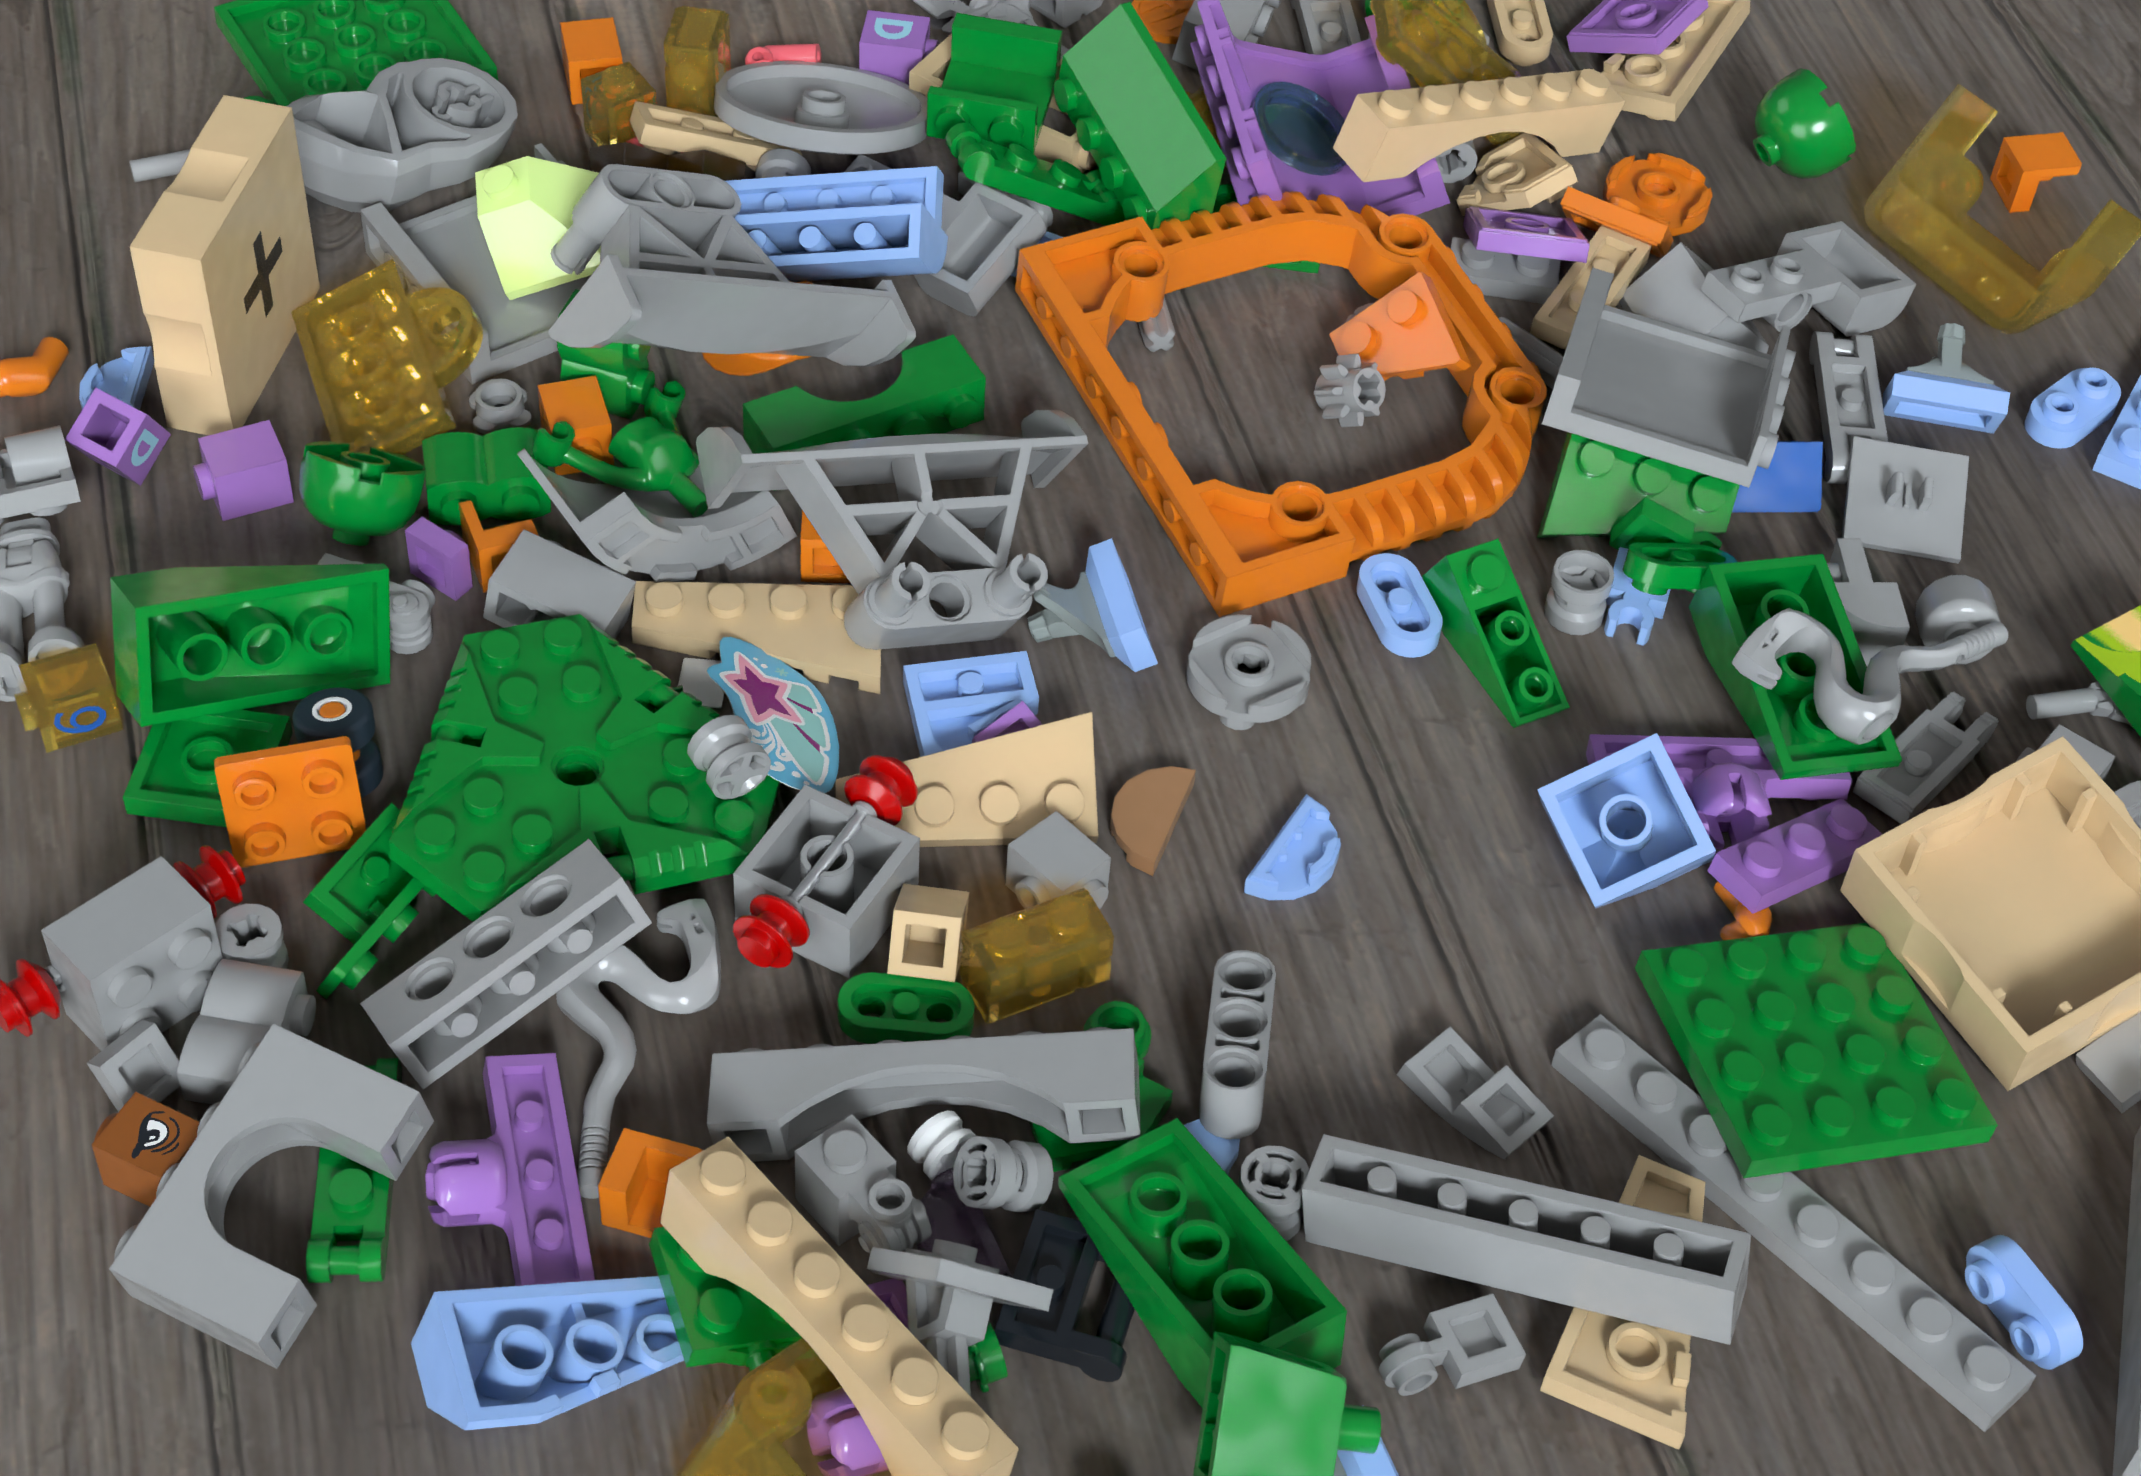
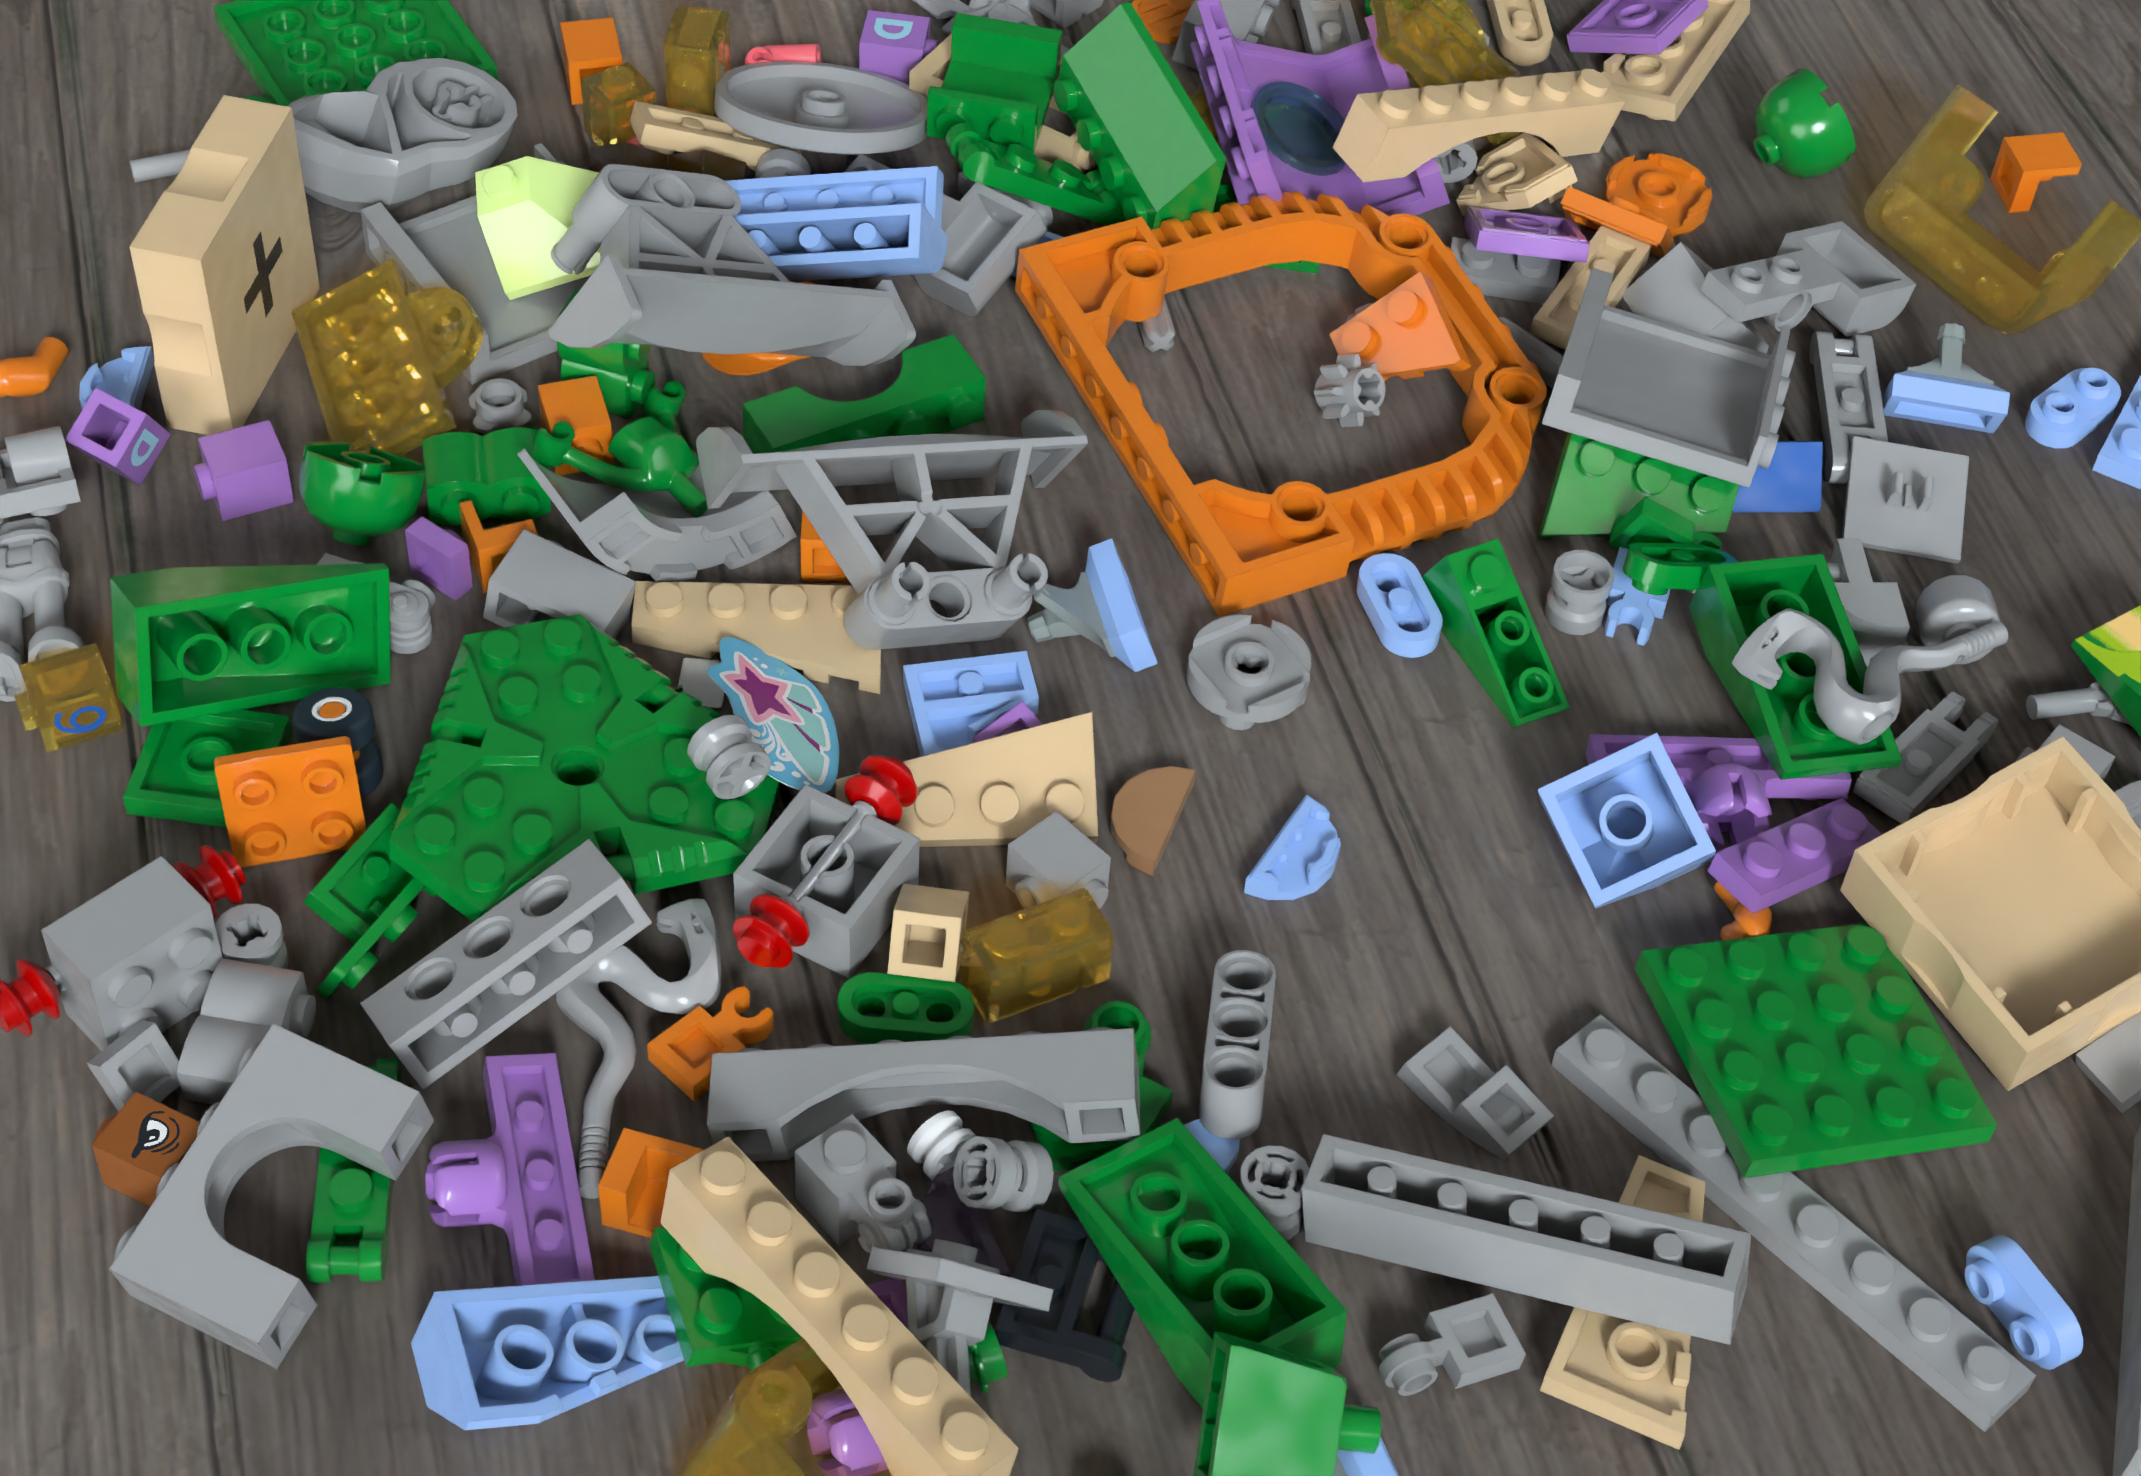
none -> orange plate [647,986,774,1101]

